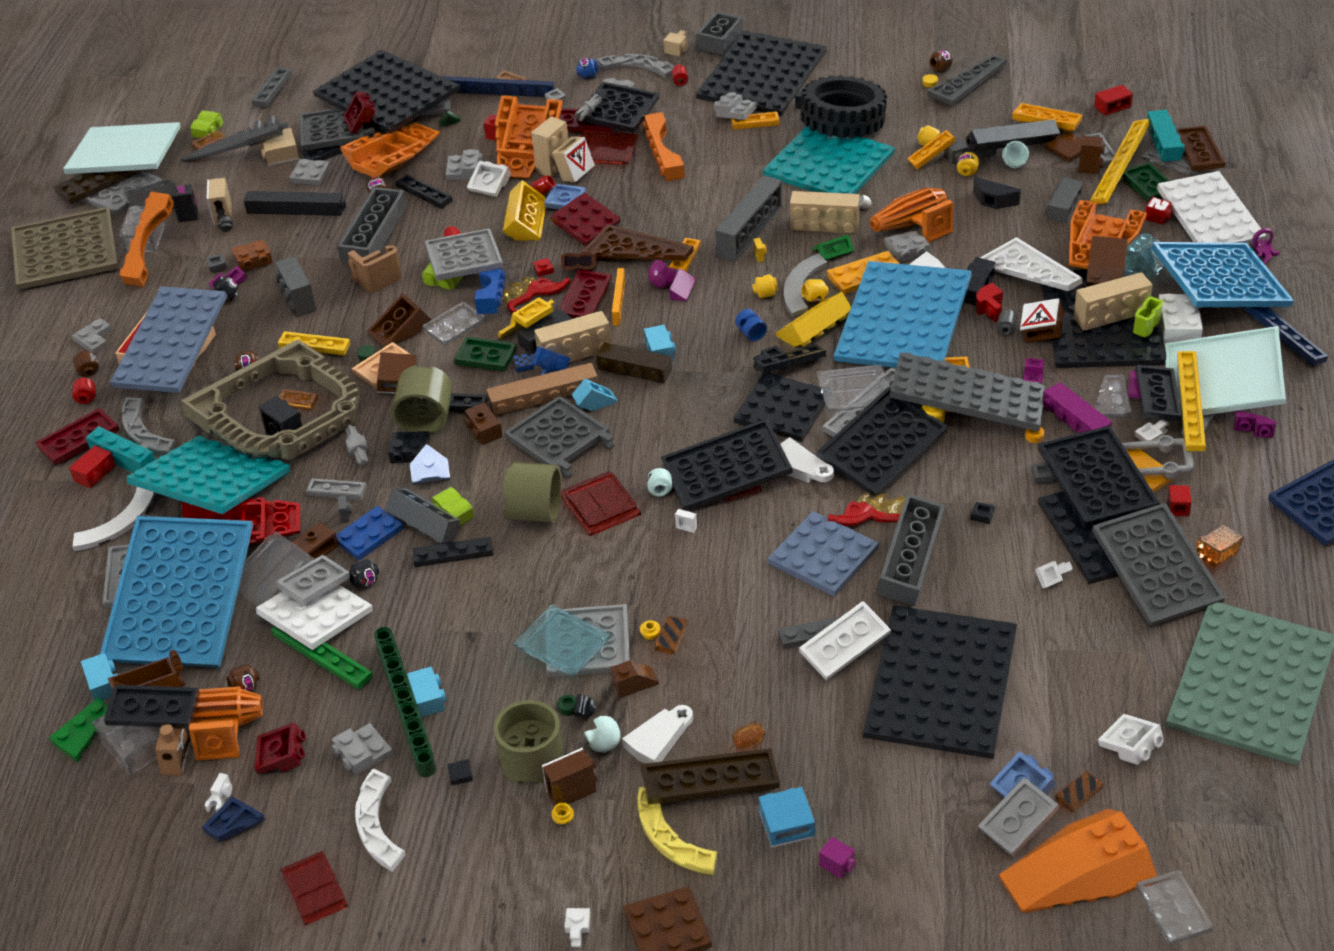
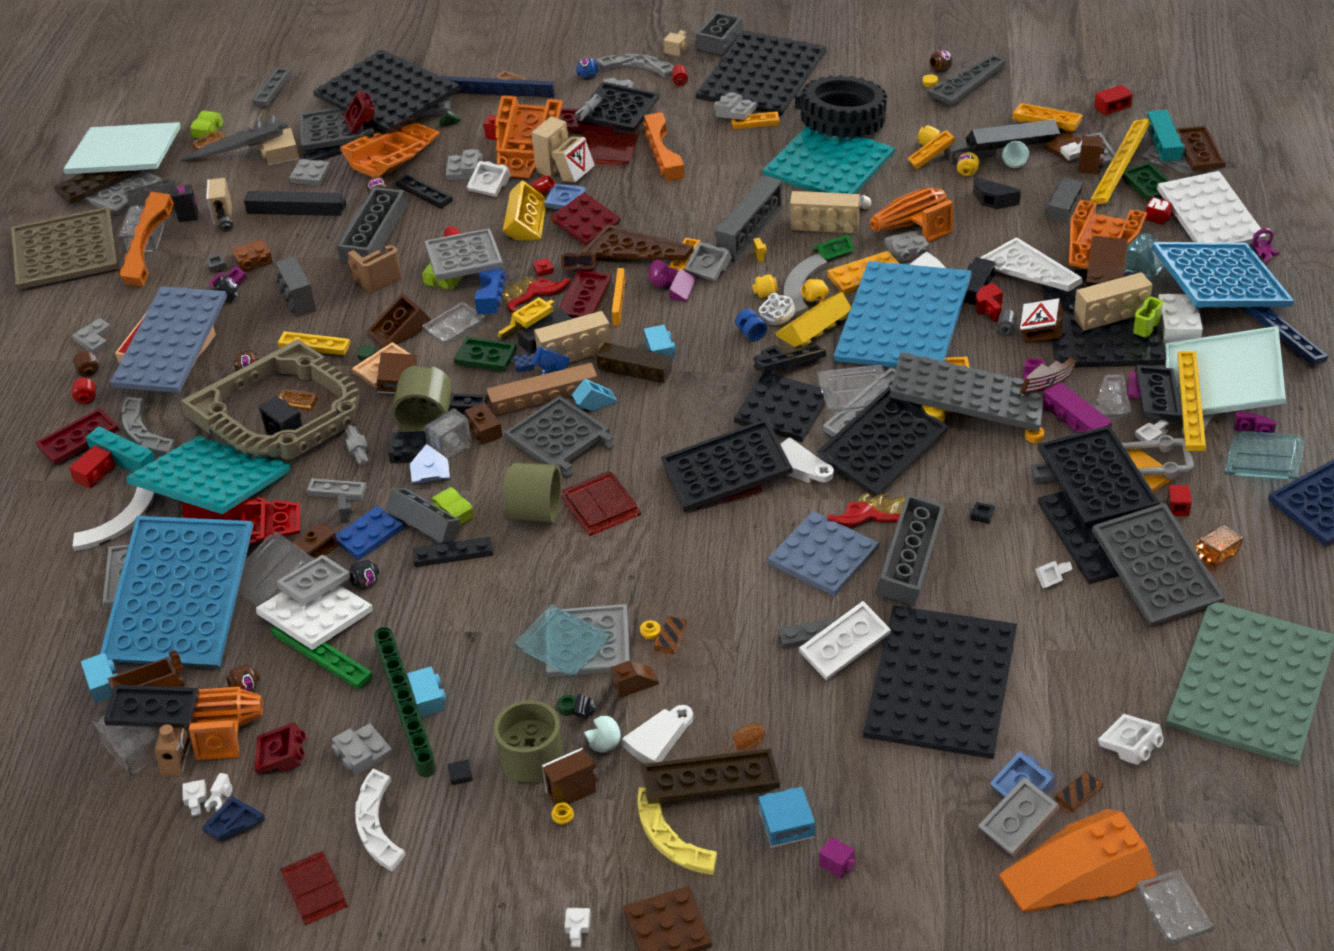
green wing [48,698,108,763] -> none
light grey plate [545,88,566,101] -> none
light aqua head [647,468,672,497] -> none
white plate [675,509,697,533] -> none
none -> white plate [182,780,207,816]
none -> clear brick [424,408,472,461]
none -> light grey plate [684,242,732,282]
none -> white tile [759,293,795,325]
none -> slope [1020,358,1076,394]
none -> white plate [1061,141,1082,161]
none -> clear light blue piece [1225,431,1306,480]

